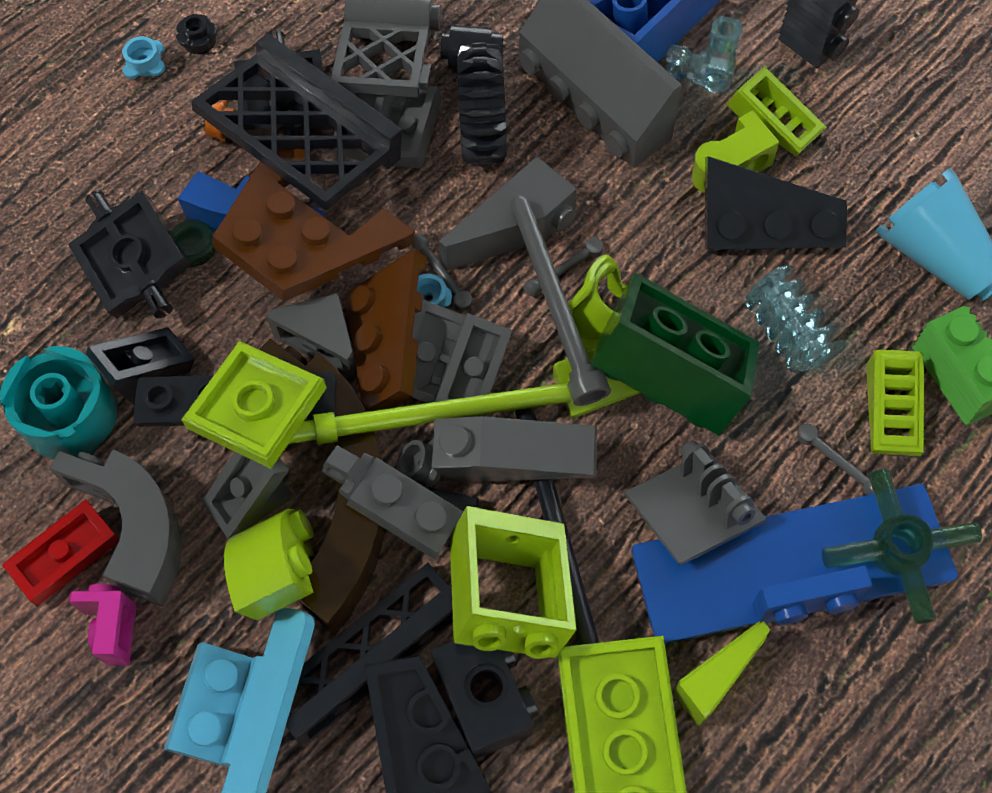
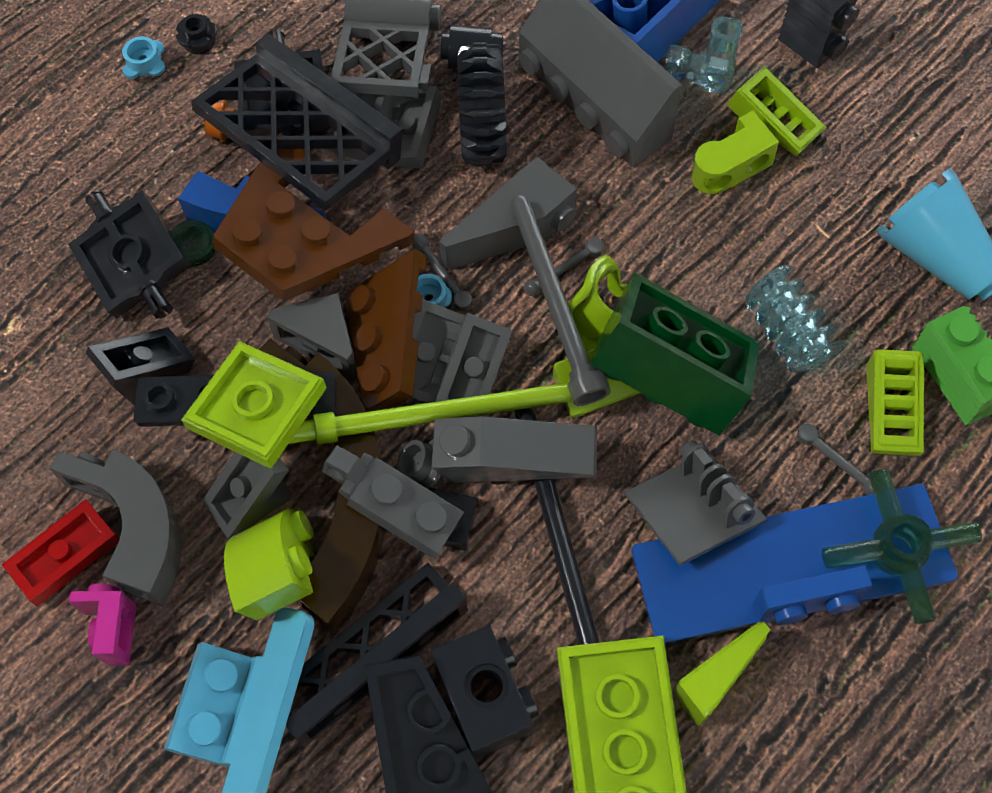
teal brick [0,346,118,459] -> none
lime window [450,506,576,659] -> none
black wing [705,156,847,250] -> none

